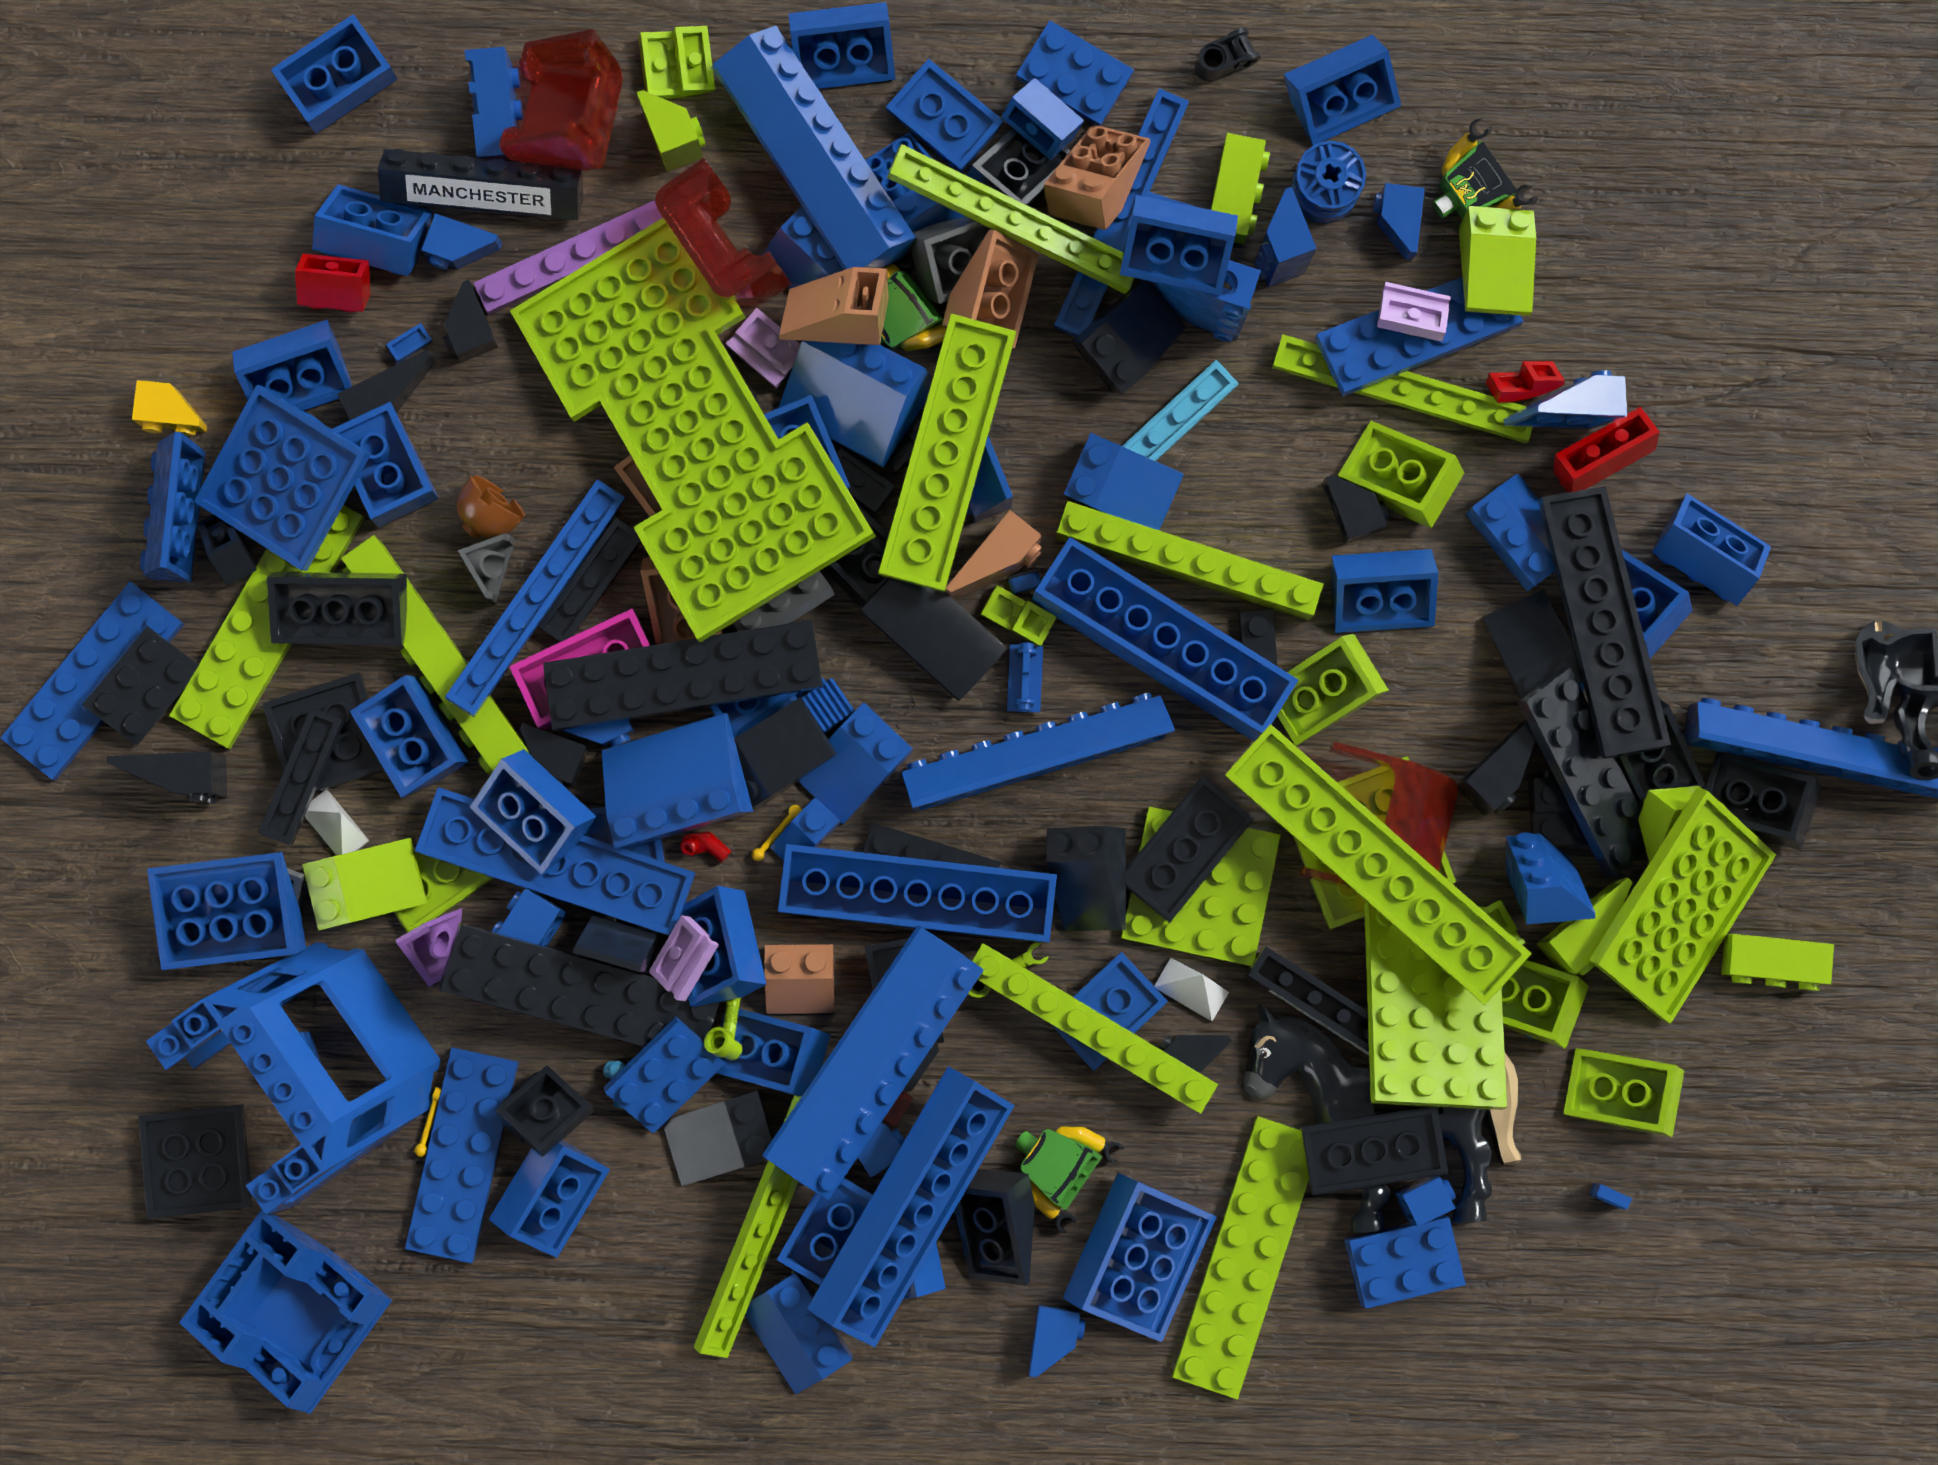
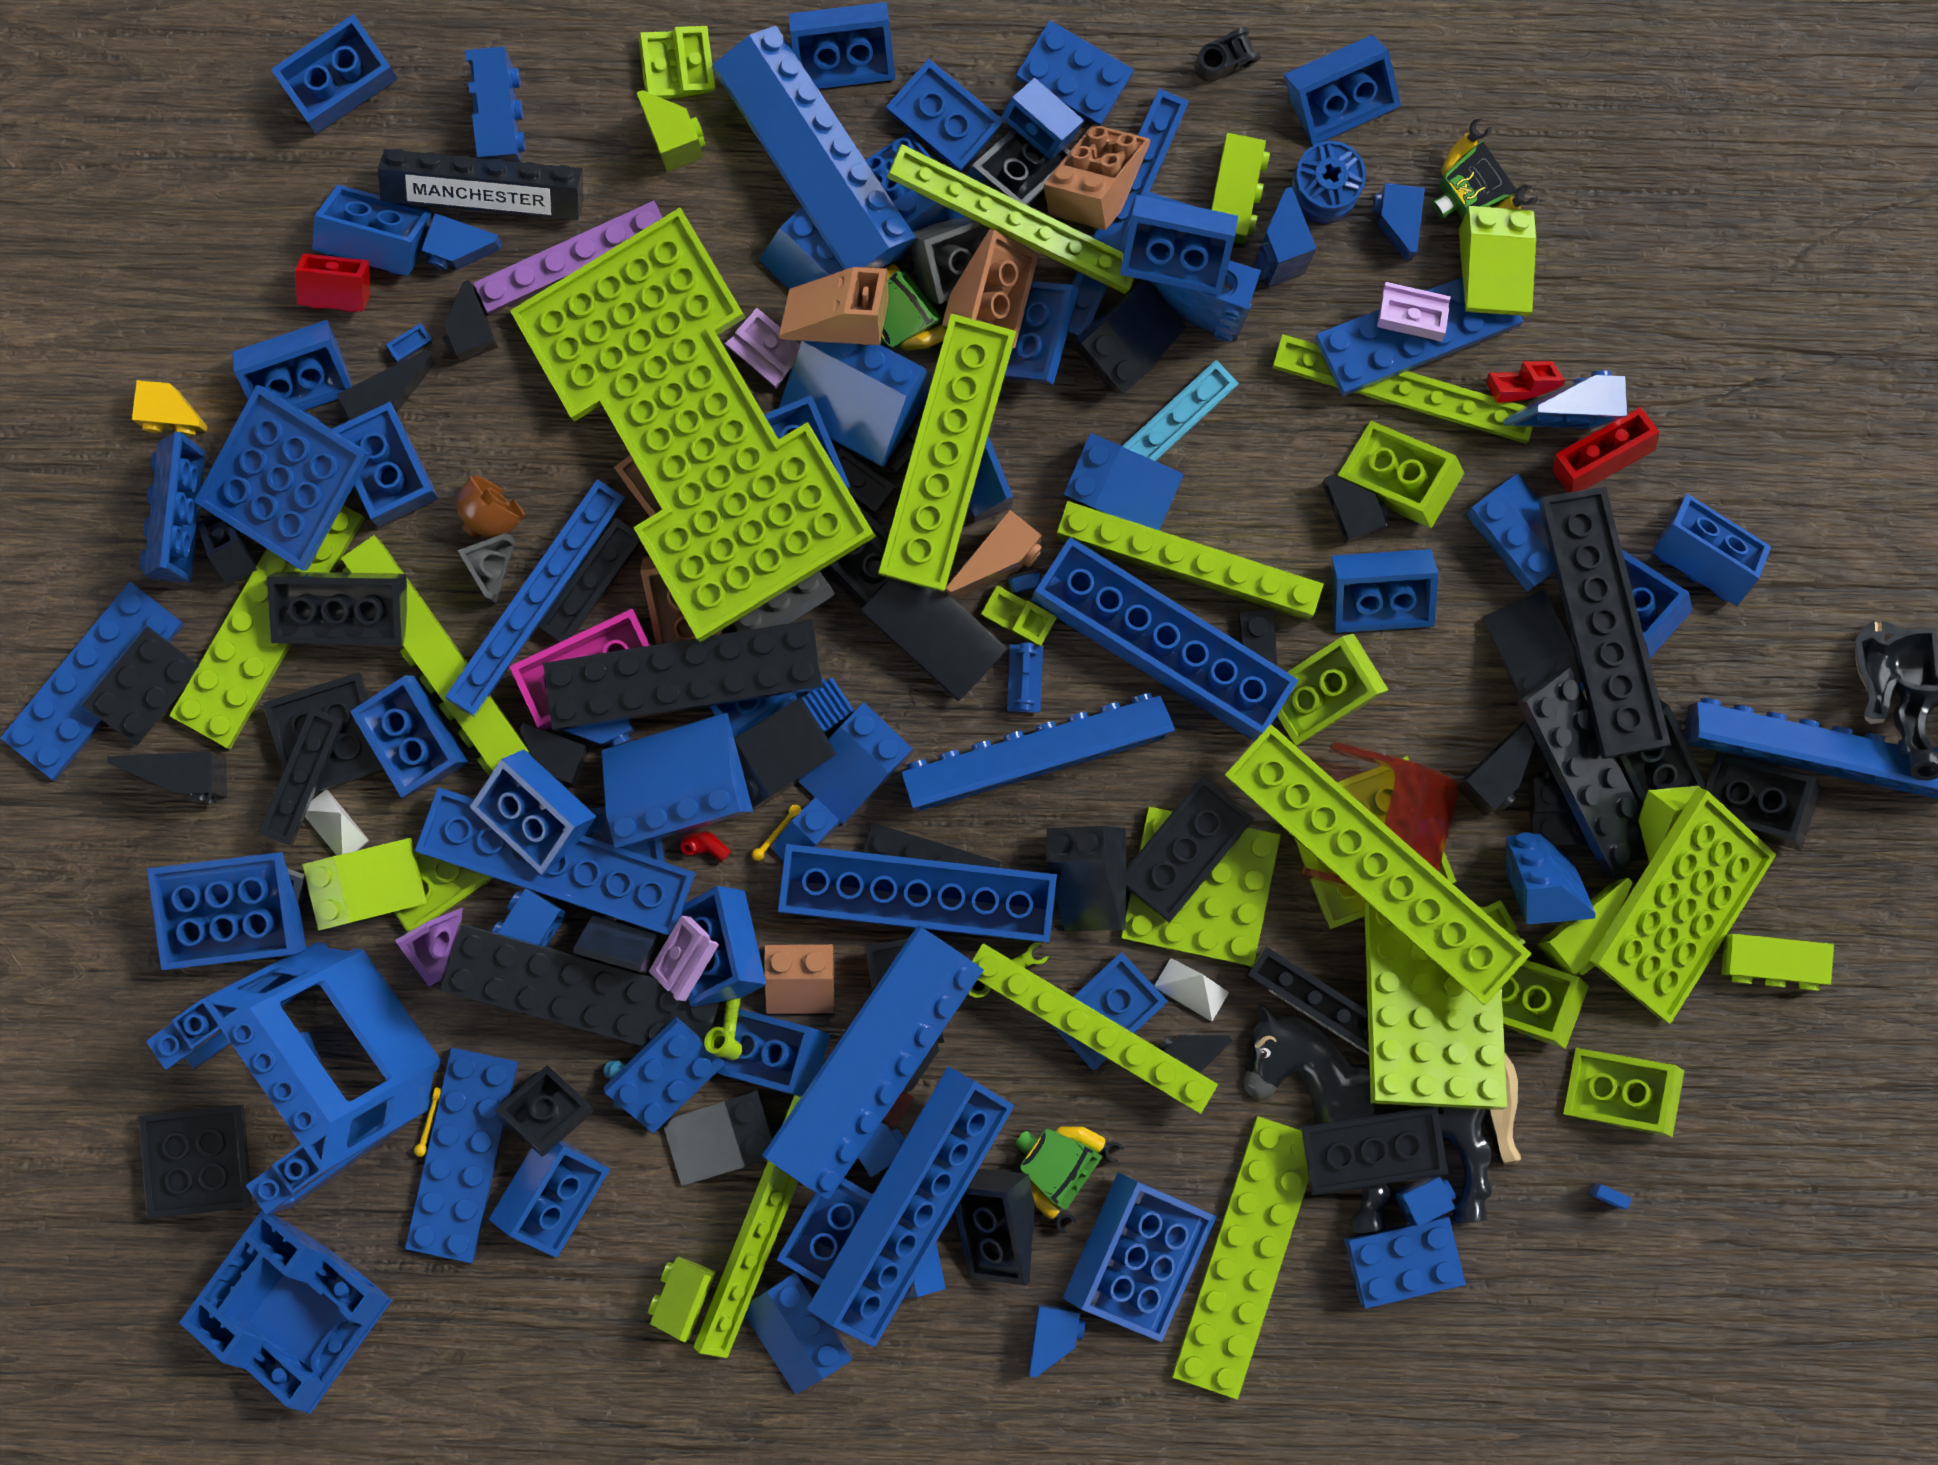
clear red windscreen [499,29,623,171] -> none
clear red windscreen [655,157,792,300] -> none
none -> lime slope [648,1256,716,1342]
none -> blue plate [1004,281,1079,385]

